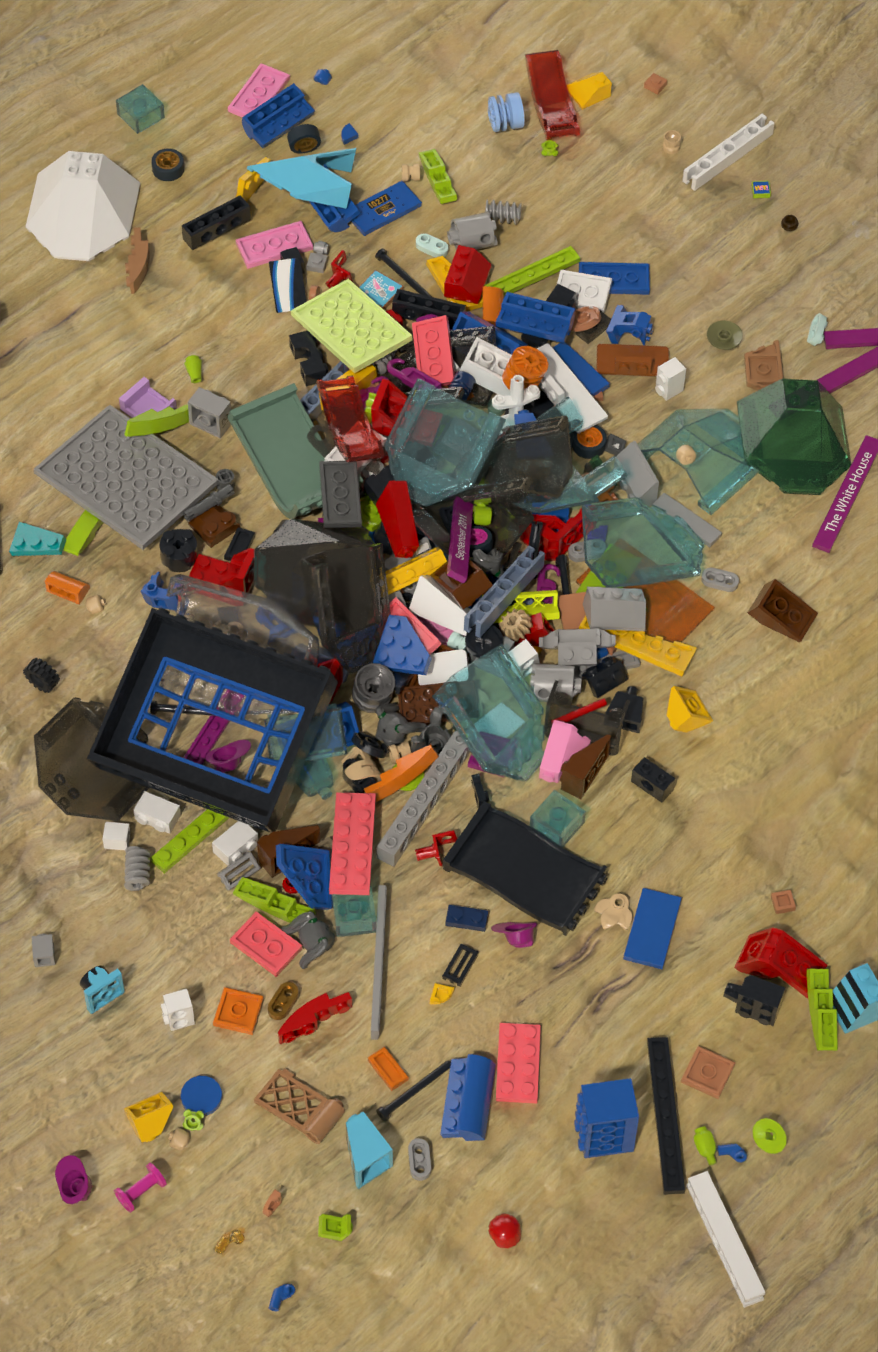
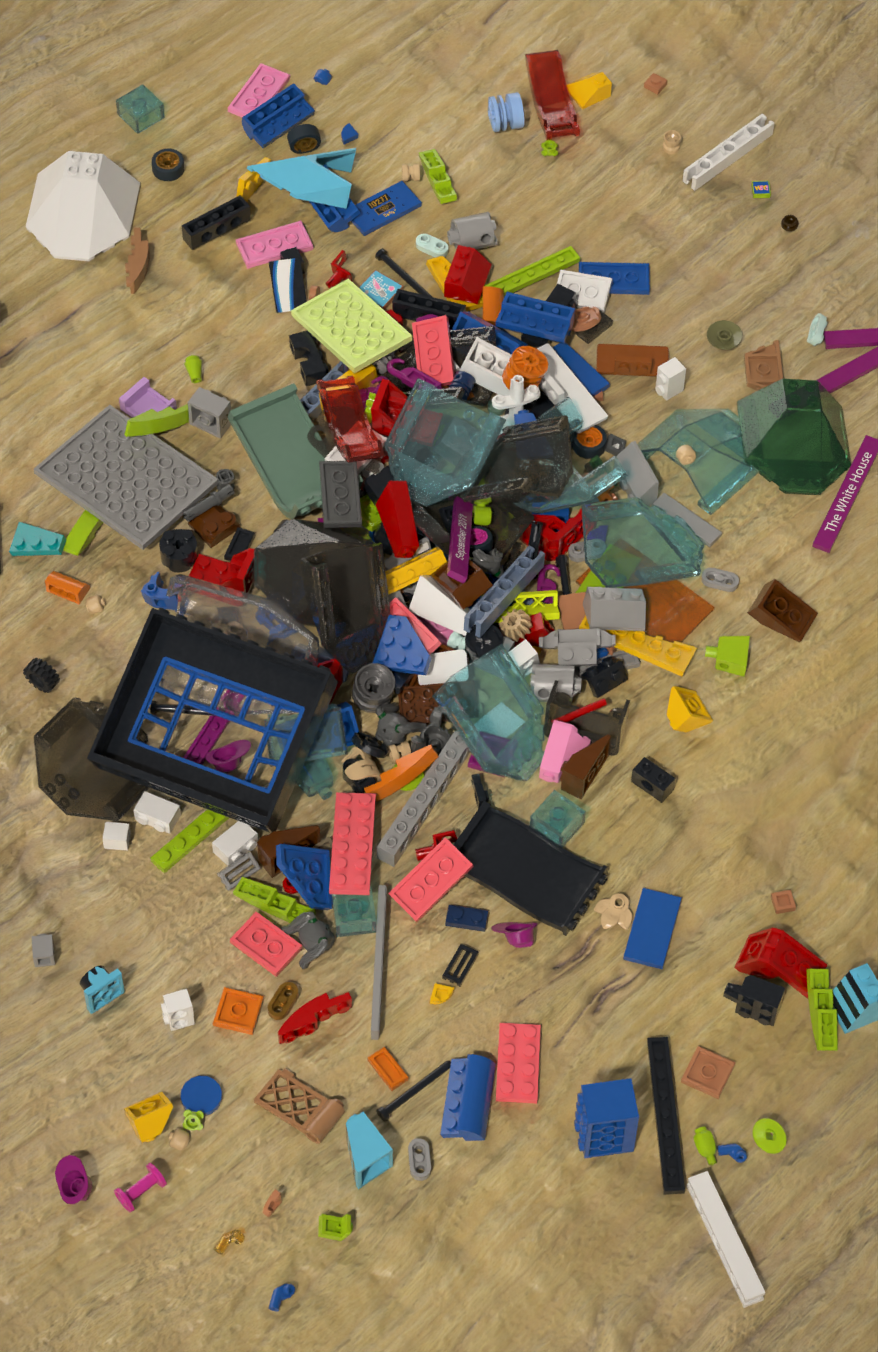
light grey piece [124,846,150,891] -> none
light grey plate [306,241,329,273] -> none
light grey piece [485,199,522,225] -> none
red hair [488,1213,522,1248] -> none
black torso [604,686,643,733] -> none
blue tile [606,305,653,345] -> none
none -> coral plate [388,837,474,922]
none -> lime torso [705,636,750,677]

